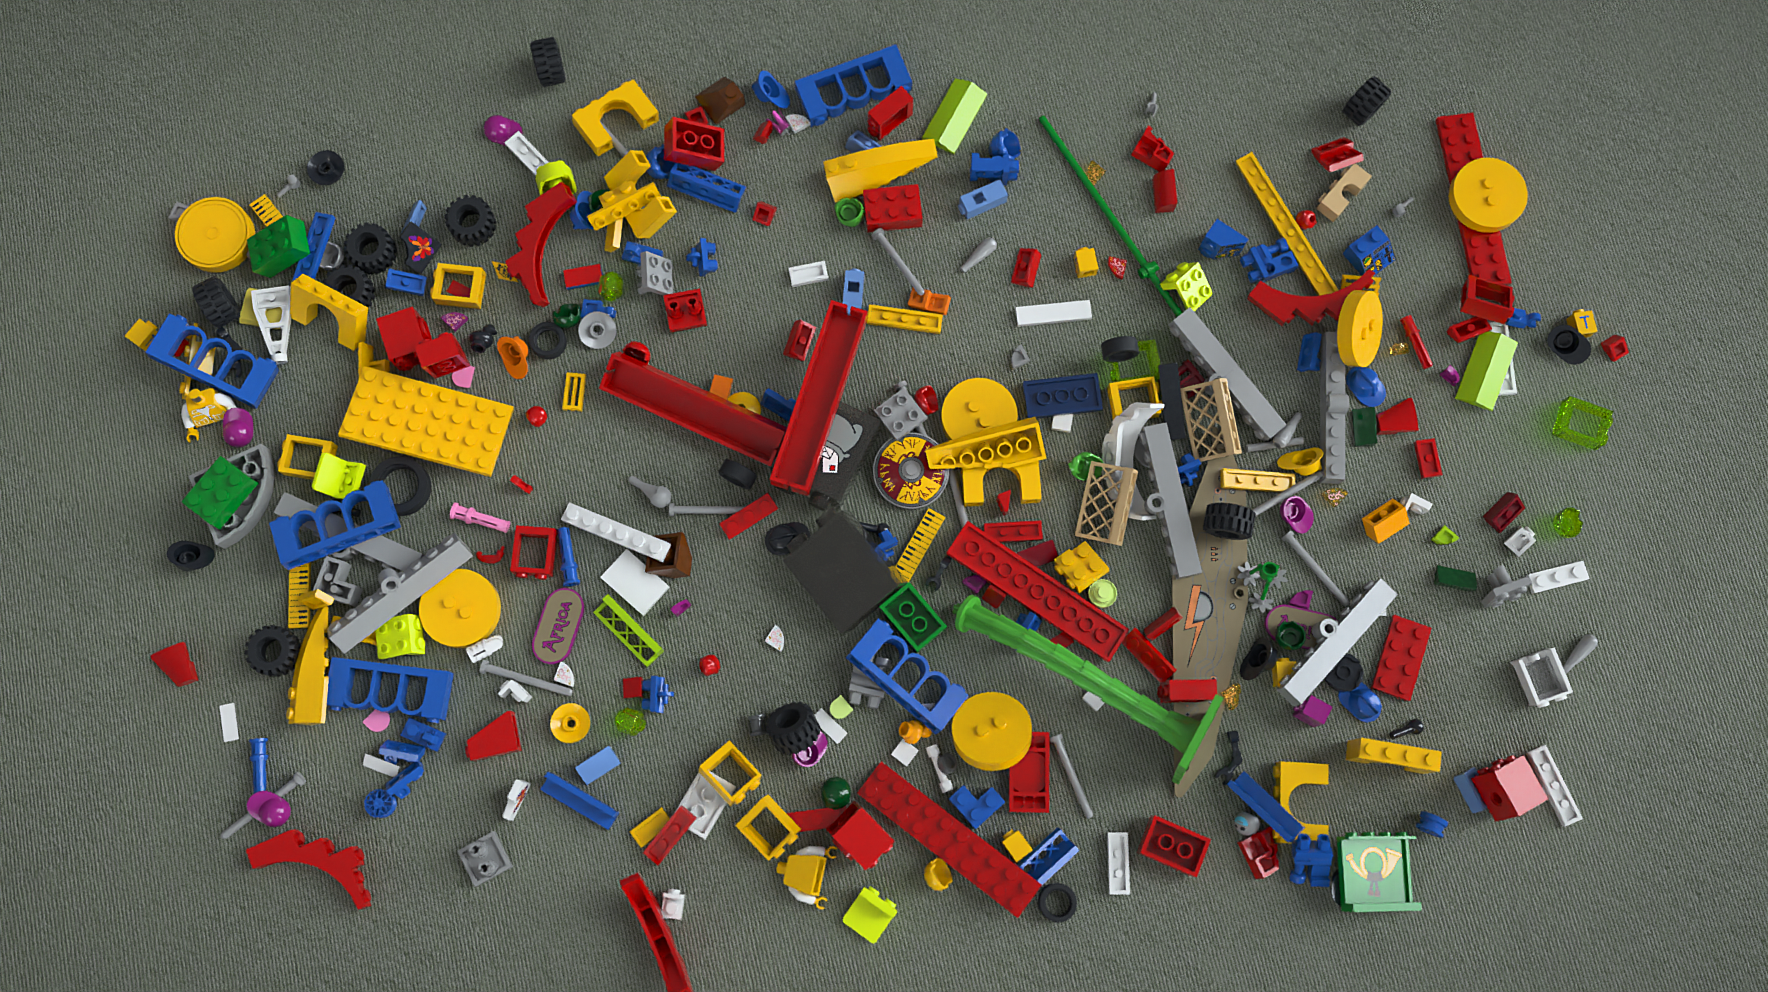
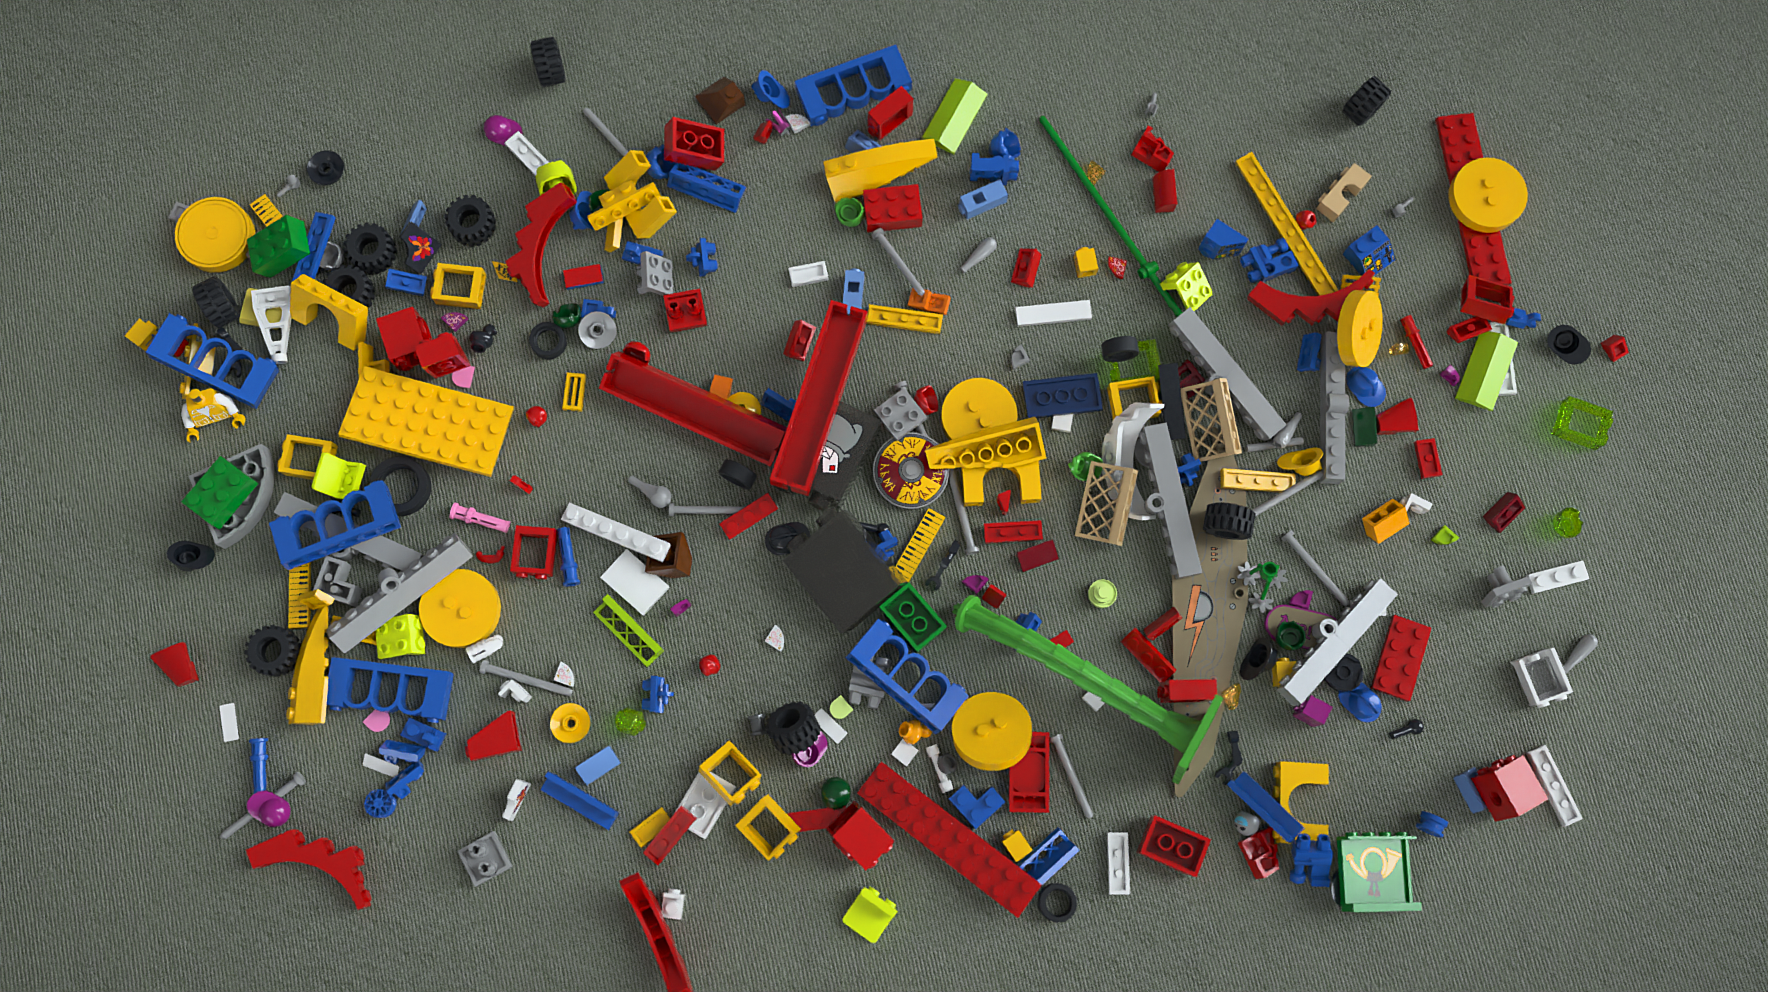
magenta cap [223,407,253,448] -> none
red sticker [446,280,484,298] -> none
orange piece [497,336,529,379] -> none
dark tan tile [532,588,585,665] -> none
yellow arch [572,79,659,157] -> none
clear neon green head [598,272,624,301] -> none
red slope [623,677,643,699] -> none
red slope [684,106,708,124] -> none
red slope [752,201,777,226] -> none
yellow torso [777,846,837,910] -> none
yellow hair [924,858,952,891] -> none
red plate [946,521,1130,663] -> none
yellow plate [1054,541,1110,593] -> none
magenta cap [1280,496,1314,534] -> none
red slope [1311,137,1364,172] -> none
clear yellow tile [1320,488,1348,508] -> none
yellow arch [1345,738,1442,774] -> none
dark green slope [1434,565,1477,592] -> none
white bracket [1504,525,1536,557] -> none
yellow brick [1566,309,1598,338] -> none

